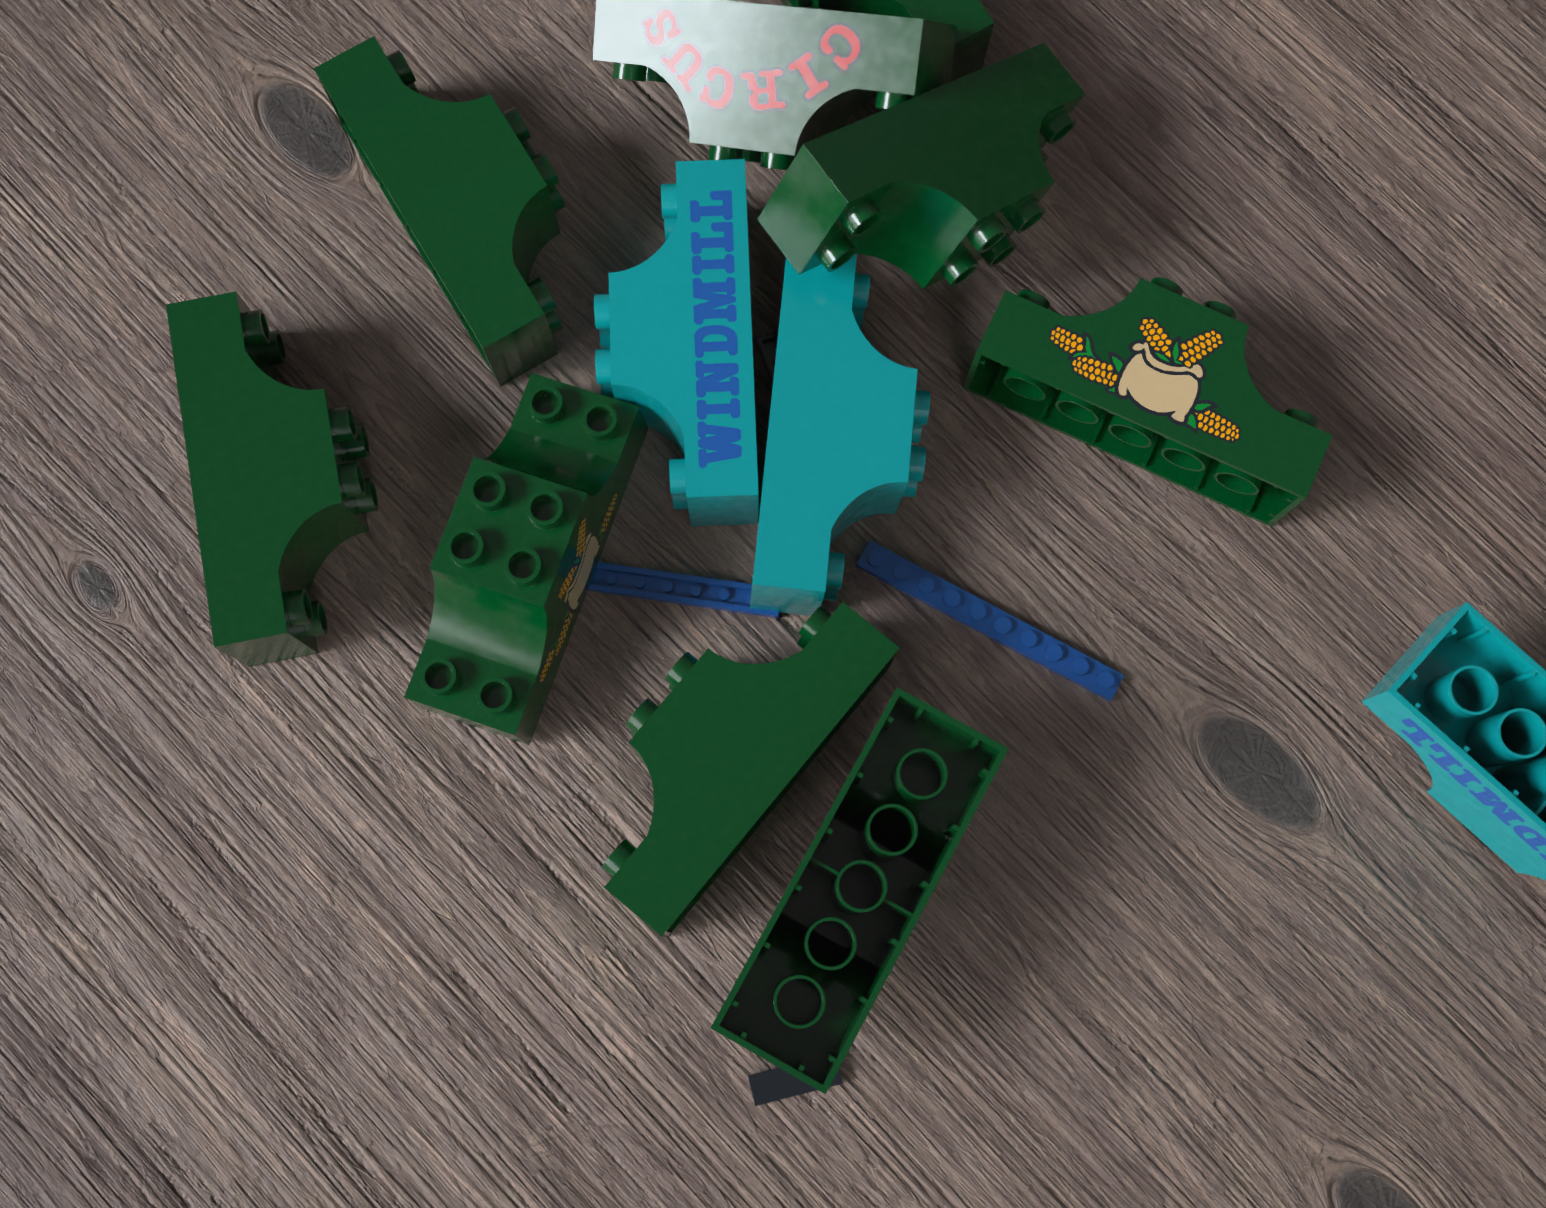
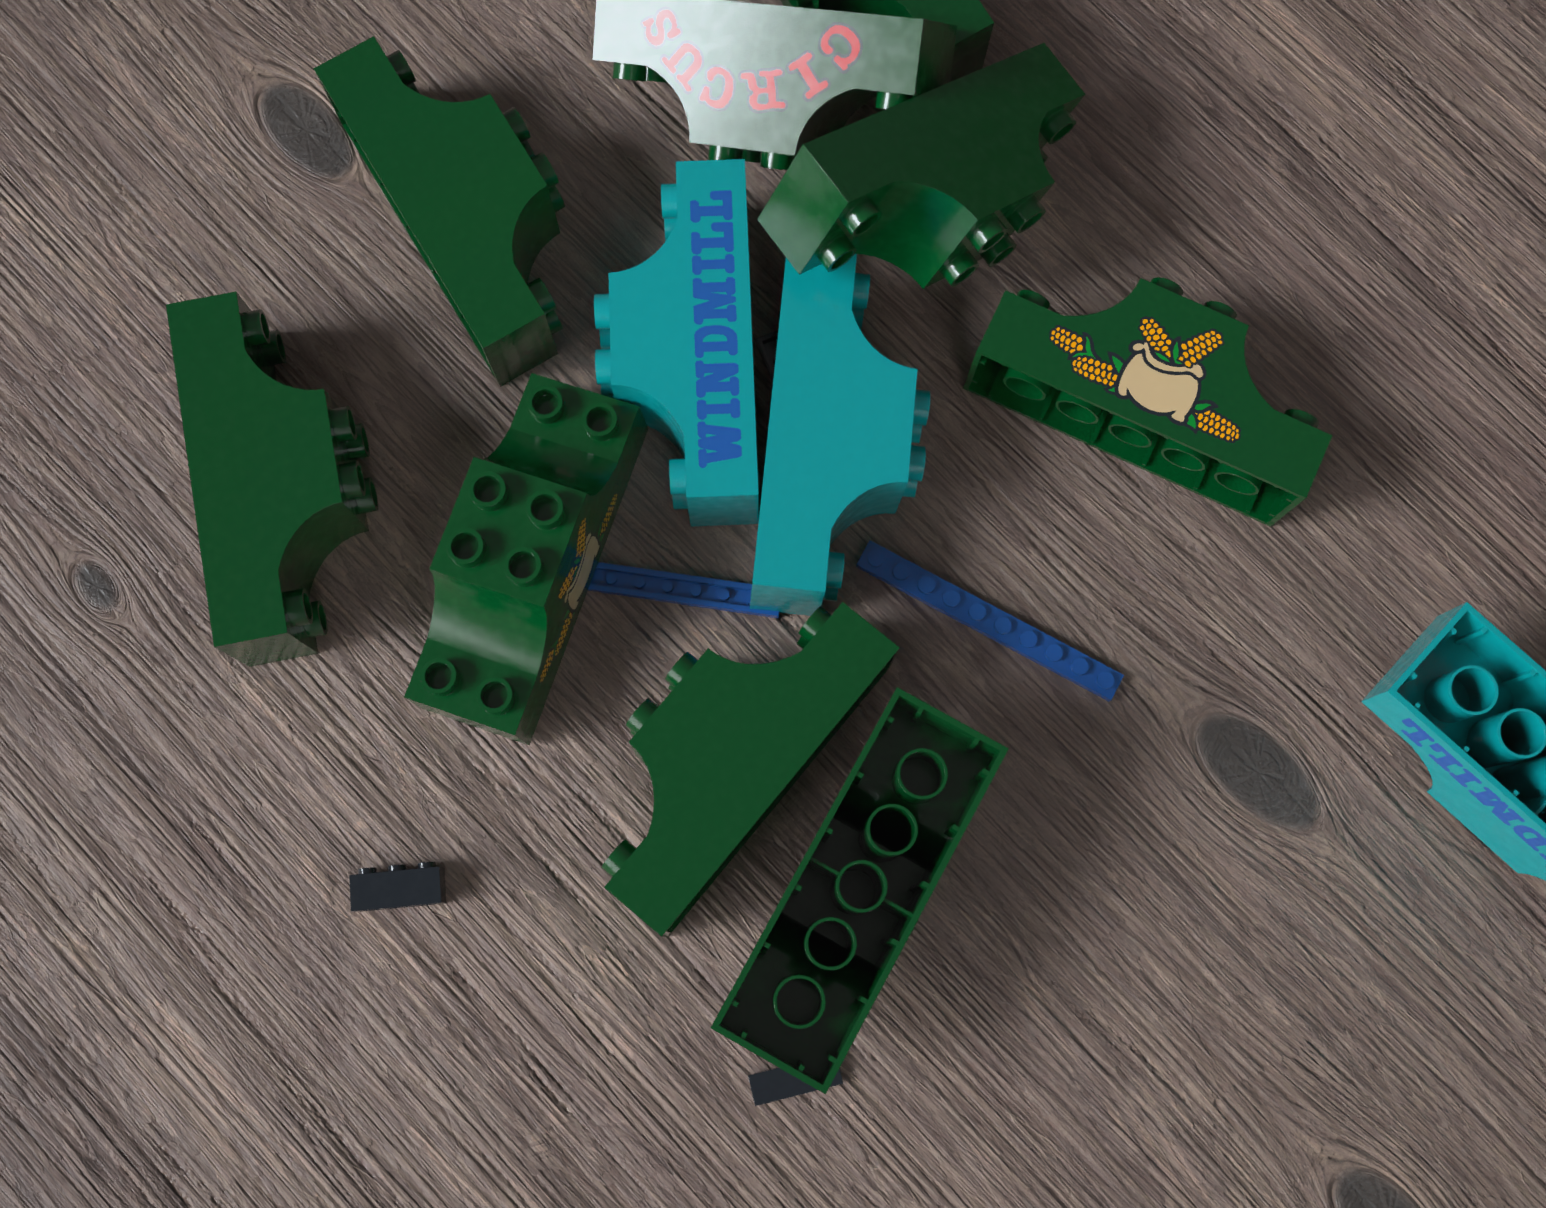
none -> black brick [349,862,446,912]

